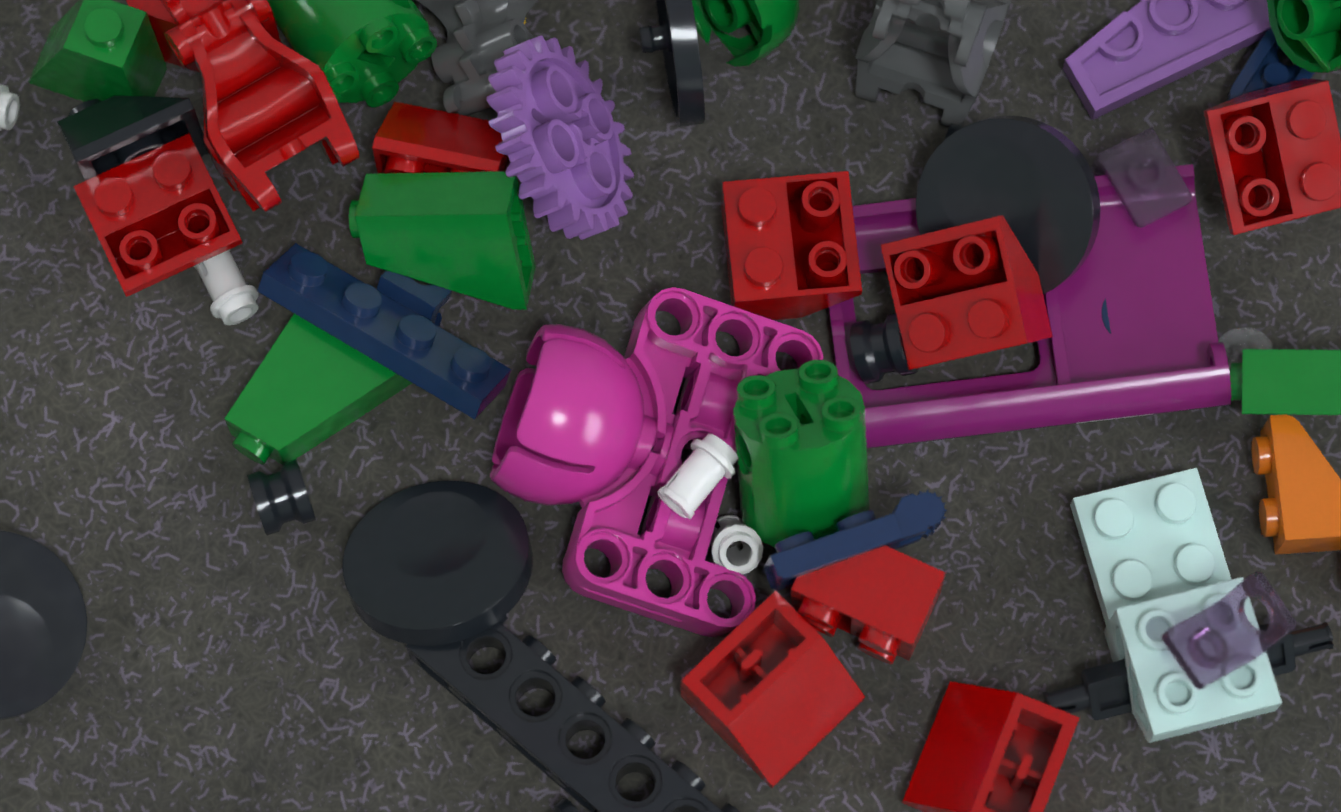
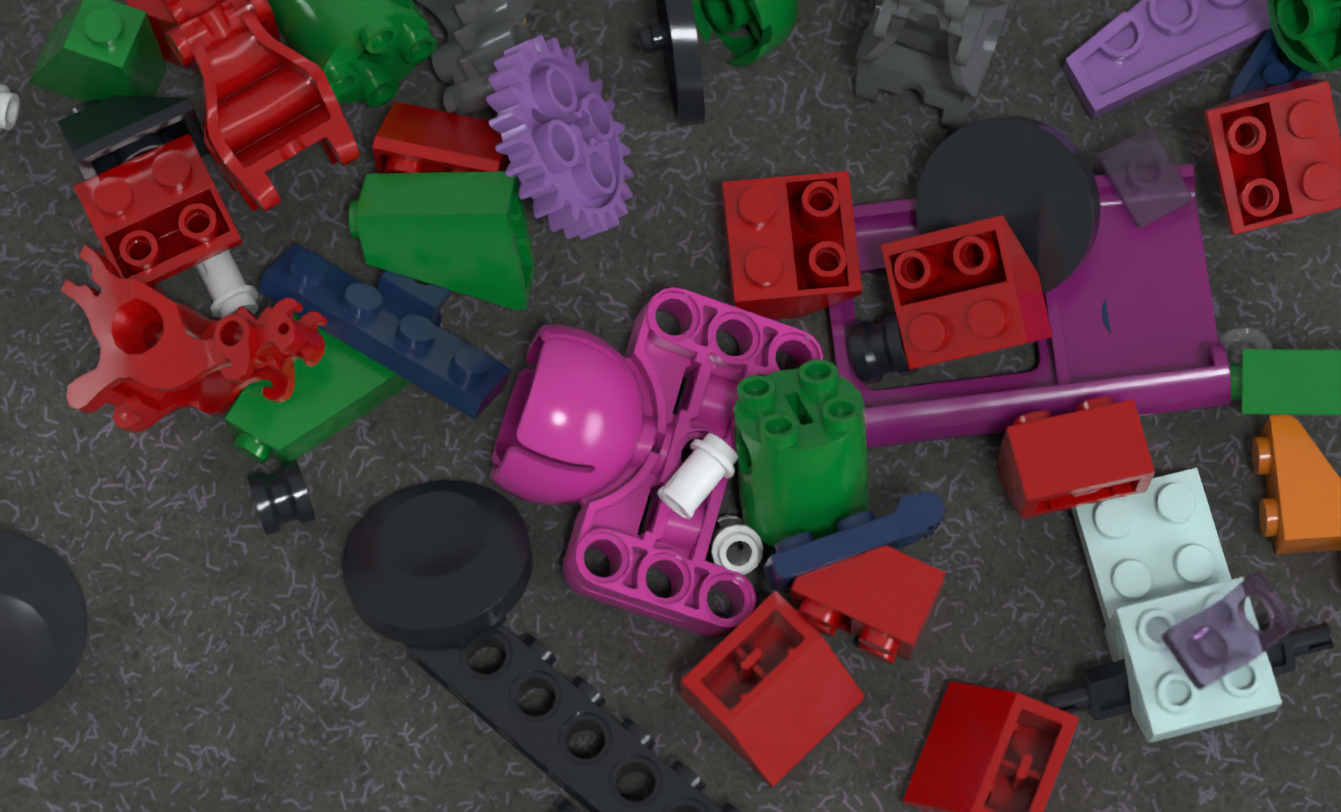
none -> red animal [60,245,328,433]
none -> red slope [996,397,1155,519]

